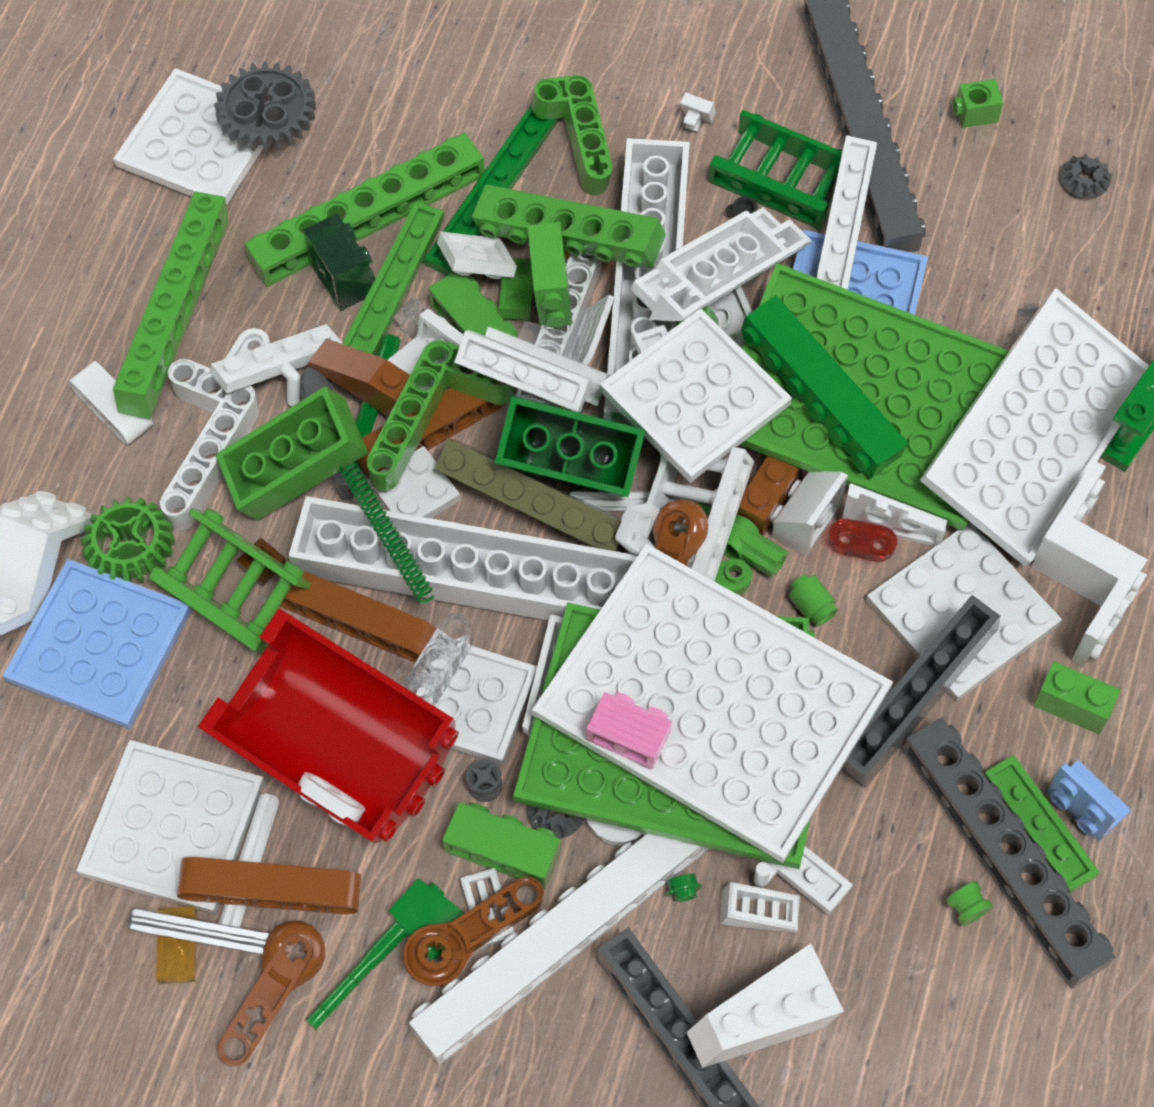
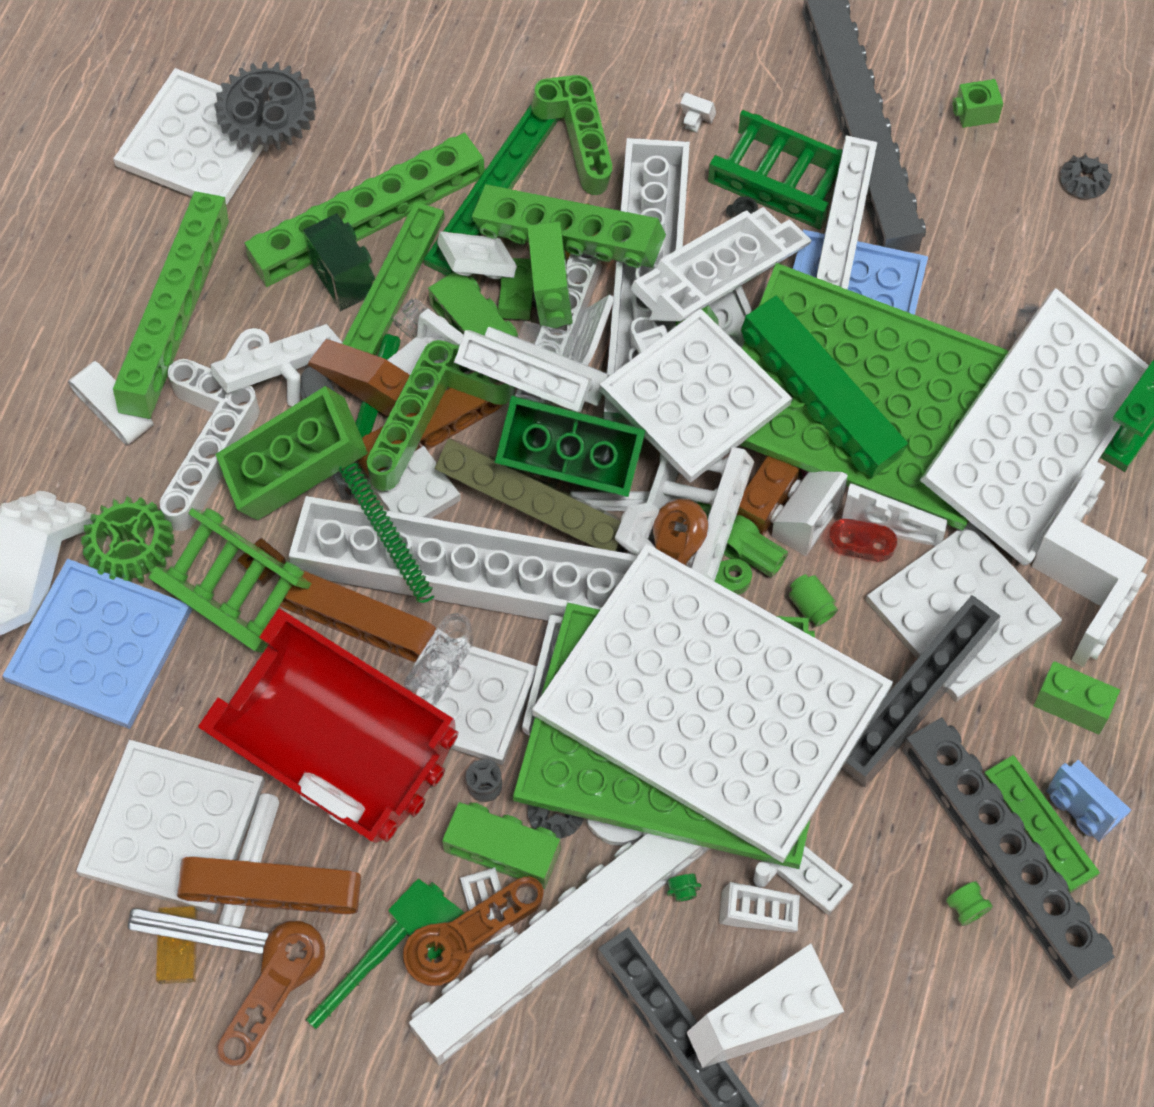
bright pink brick [586,692,672,769] -> none

